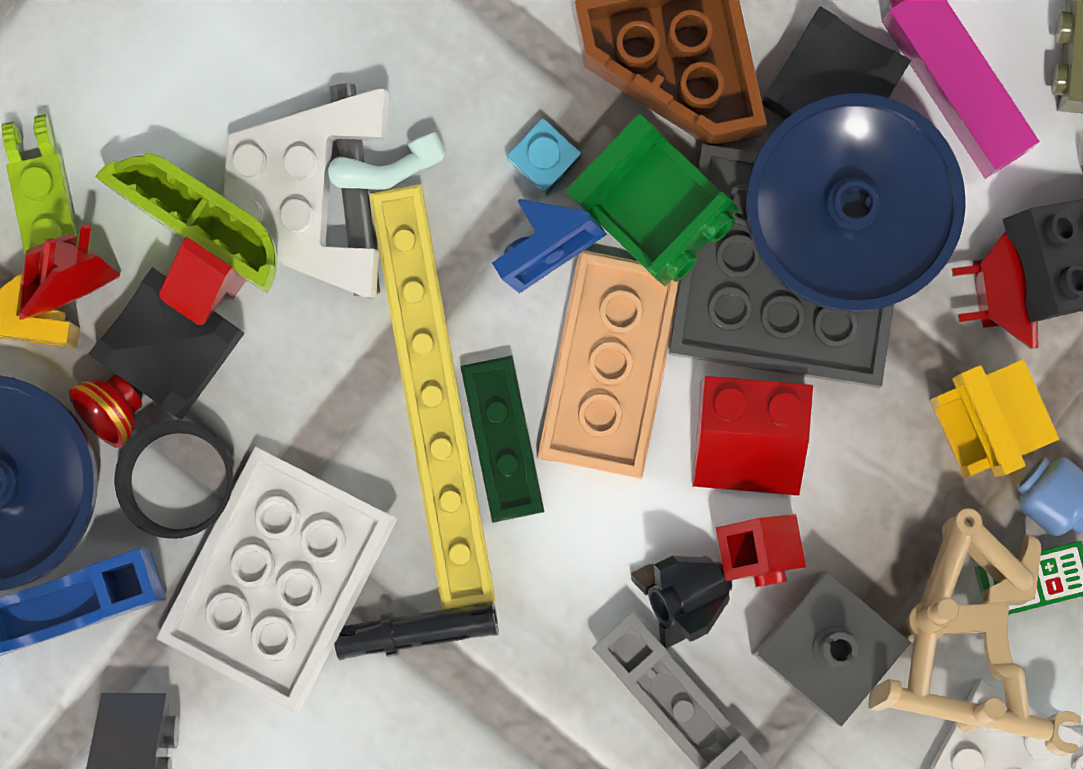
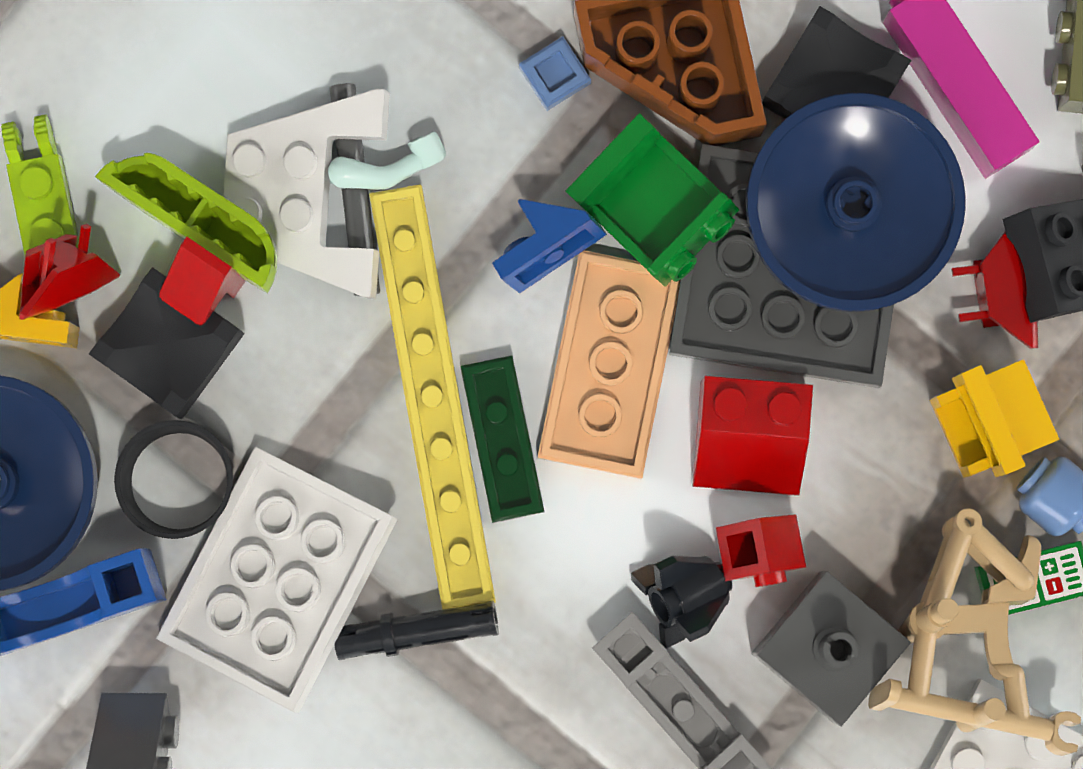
red piece [68,375,142,448] -> none
medium azure plate [507,118,581,195] -> none
none -> medium blue tile [519,36,591,111]

